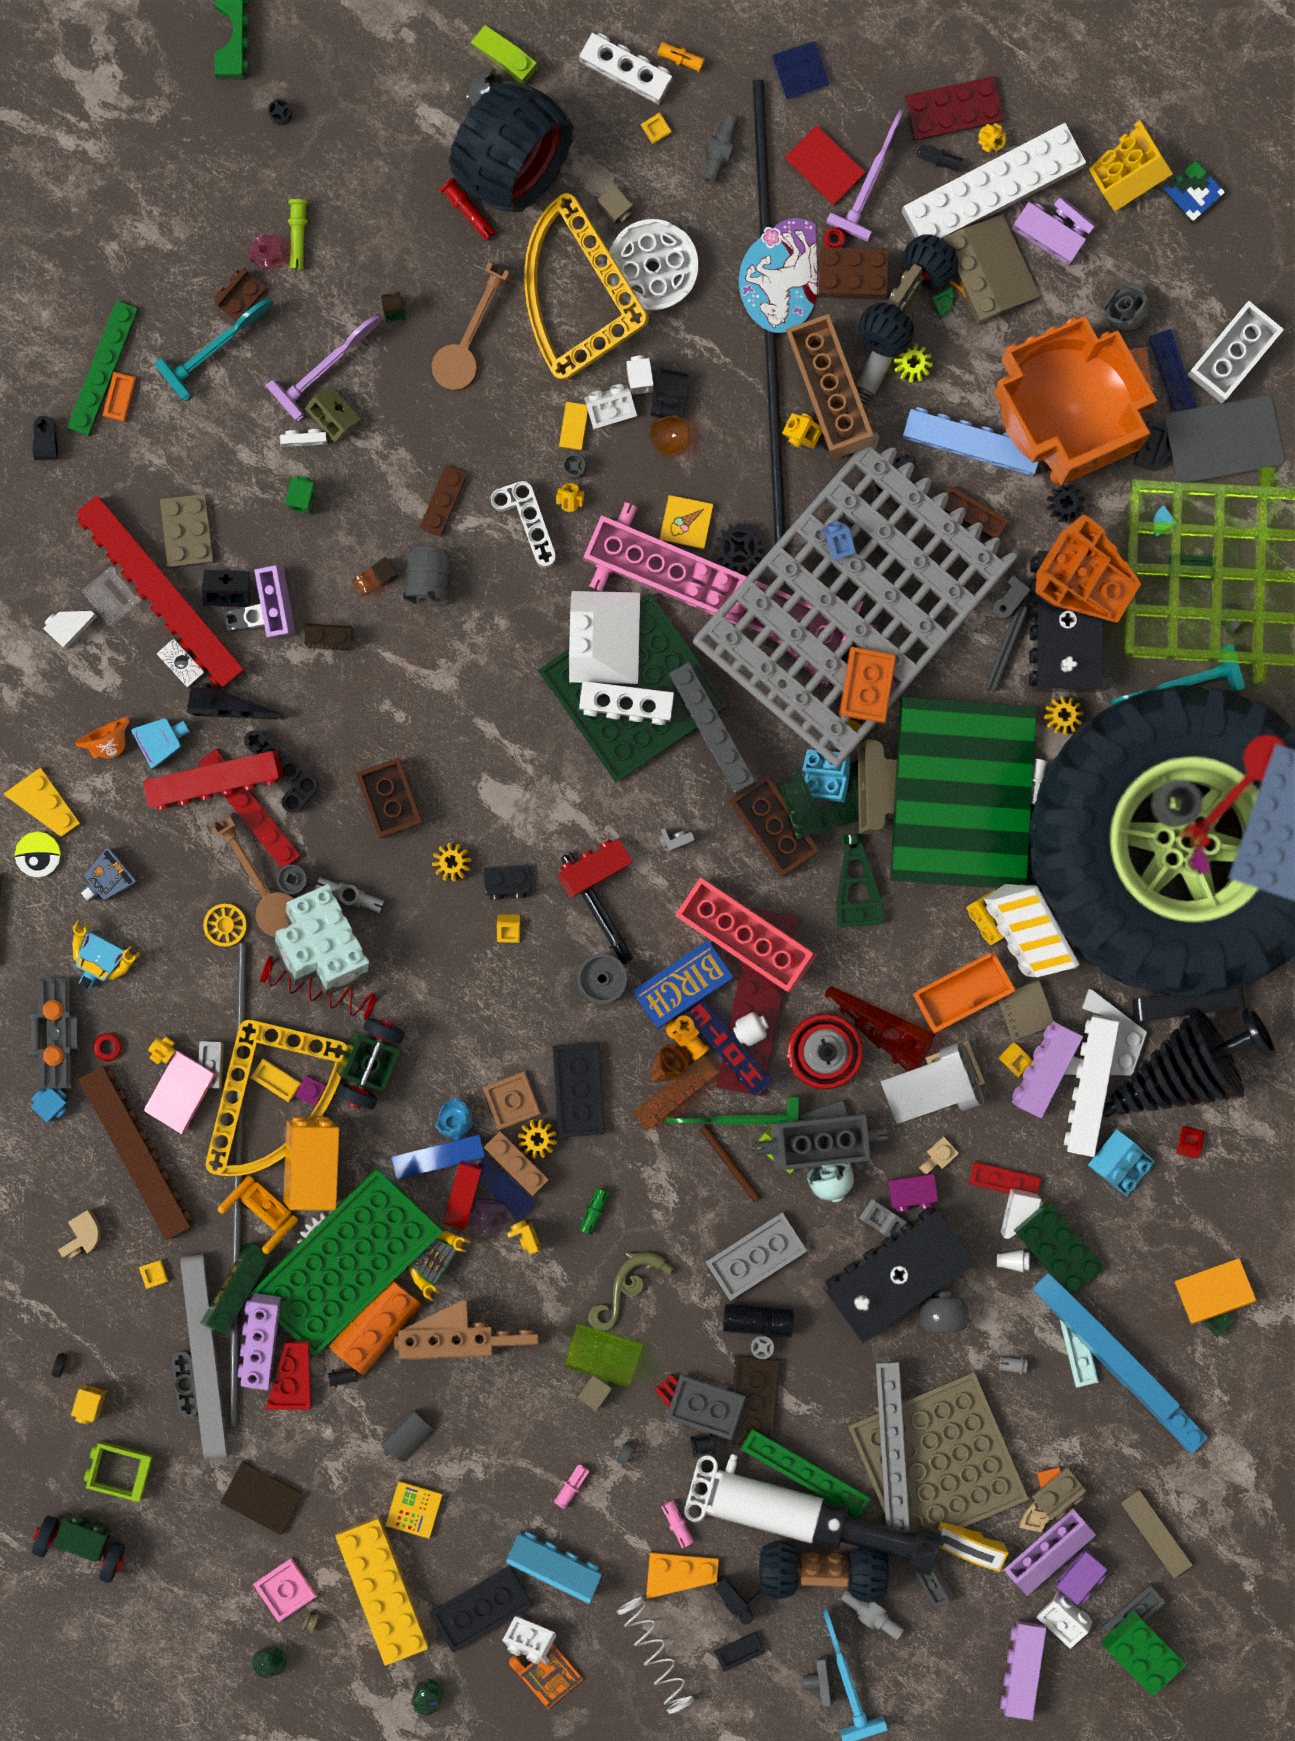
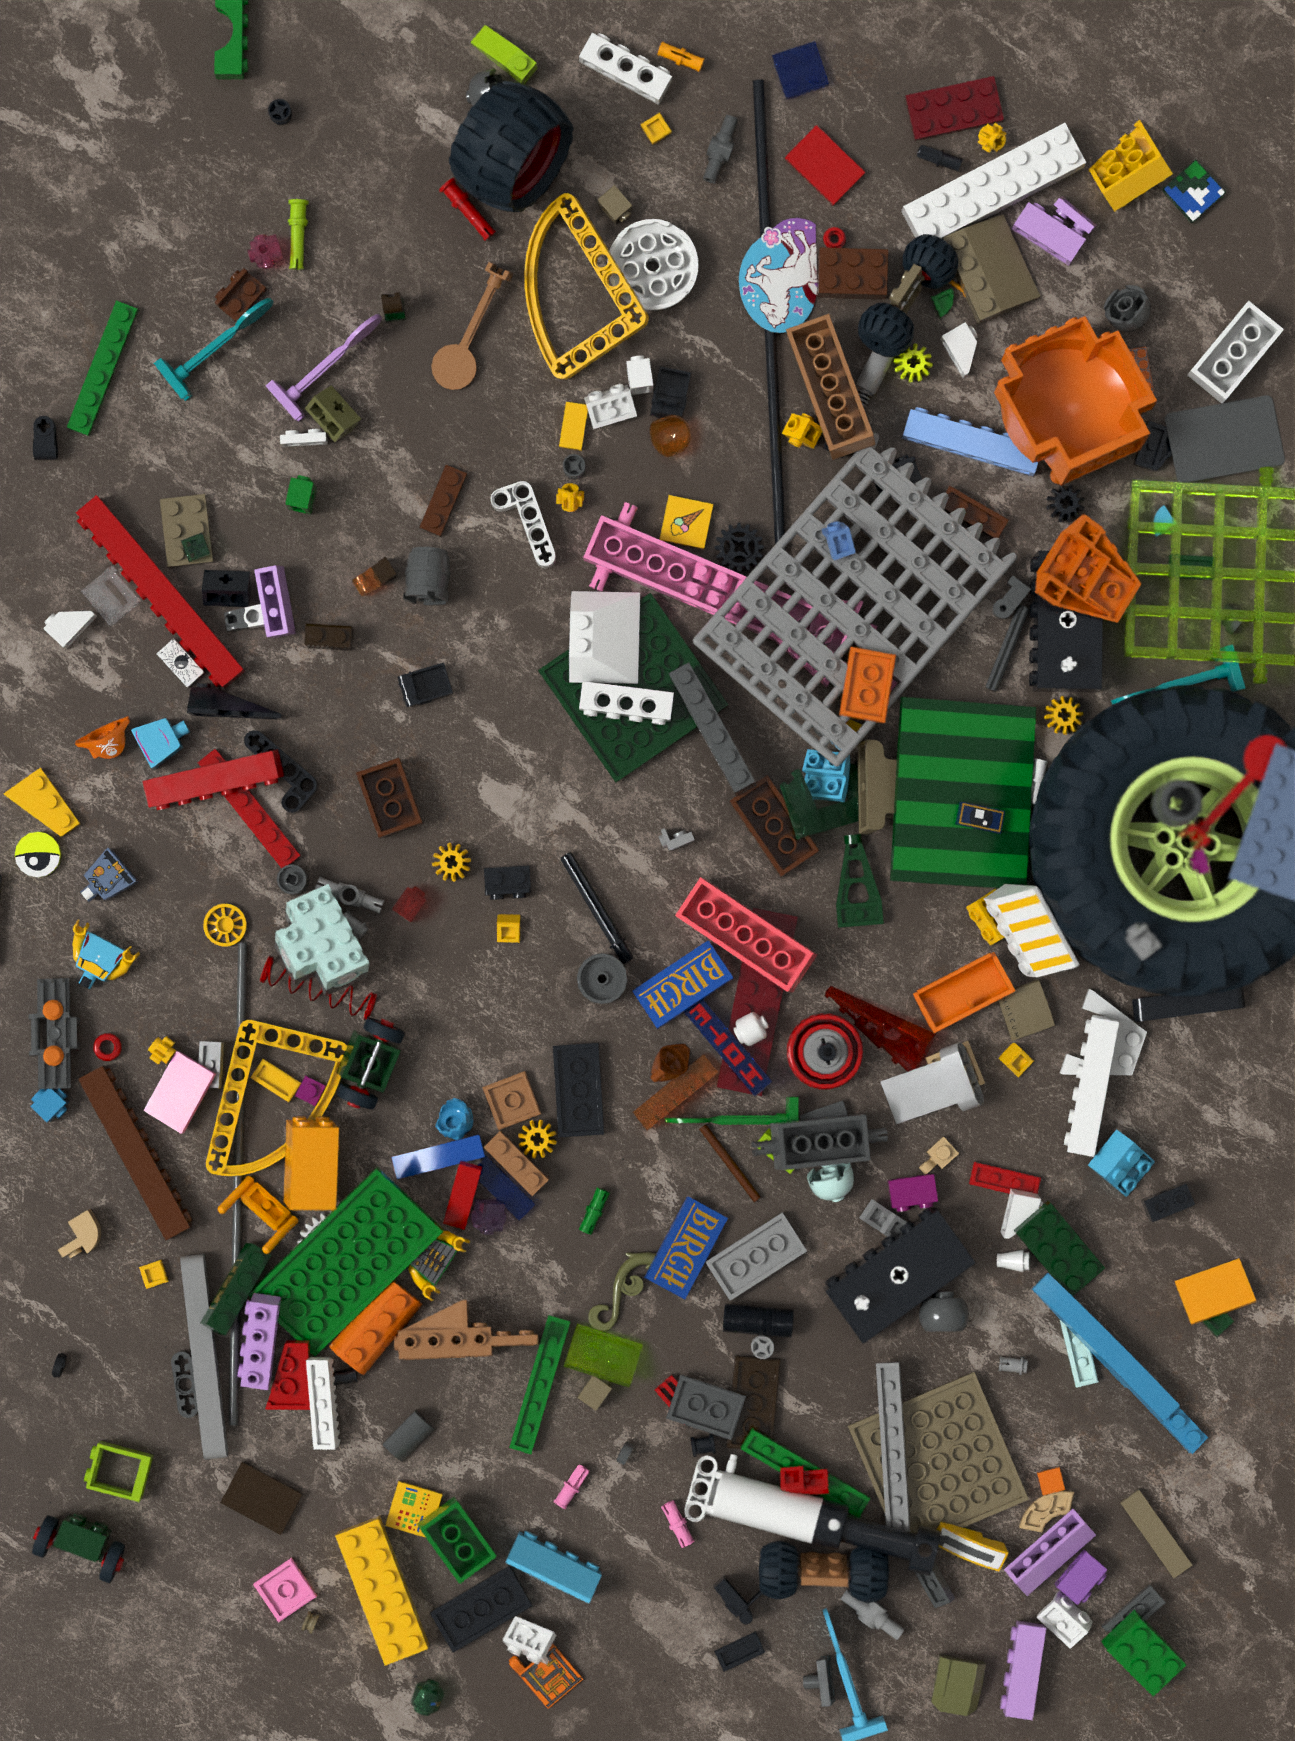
yellow brick [71,1384,107,1424] -> none
orange tile [102,372,137,422] -> none
medium nougat piece [211,813,294,937] -> none
clear green head [252,1646,287,1678] -> none
yellow bracket [507,1220,542,1254] -> none
red brick [557,839,633,899] -> none
white piece [617,1597,694,1714] -> none
light orange wing [646,1552,719,1599] -> none
light orange connector [666,1015,710,1060] -> none
lavender piece [826,109,904,242] -> none
lavender brick [1012,1021,1083,1118] -> none
dark tan bracket [1031,1467,1086,1520] -> none
black plant [1103,1006,1276,1117] -> none
clear blue tile [1149,329,1198,412] -> none
red slope [1176,1126,1205,1159] -> none
none -> clear green tile [181,533,211,563]
none -> white gear [306,1357,340,1450]
none -> light grey pin [343,911,369,939]
none -> clear red brick [392,886,428,923]
none -> black piece [397,662,453,708]
none -> green brick [417,1497,497,1584]
none -> green plate [509,1315,570,1454]
none -> blue tile [644,1196,728,1299]
none -> red slope [780,1466,829,1494]
none -> olive slope [931,1654,986,1716]
none -> white slope [940,322,978,378]
none -> tile [955,802,1005,834]
none -> light grey bracket [1124,923,1161,960]
none -> black brick [1141,1182,1195,1222]

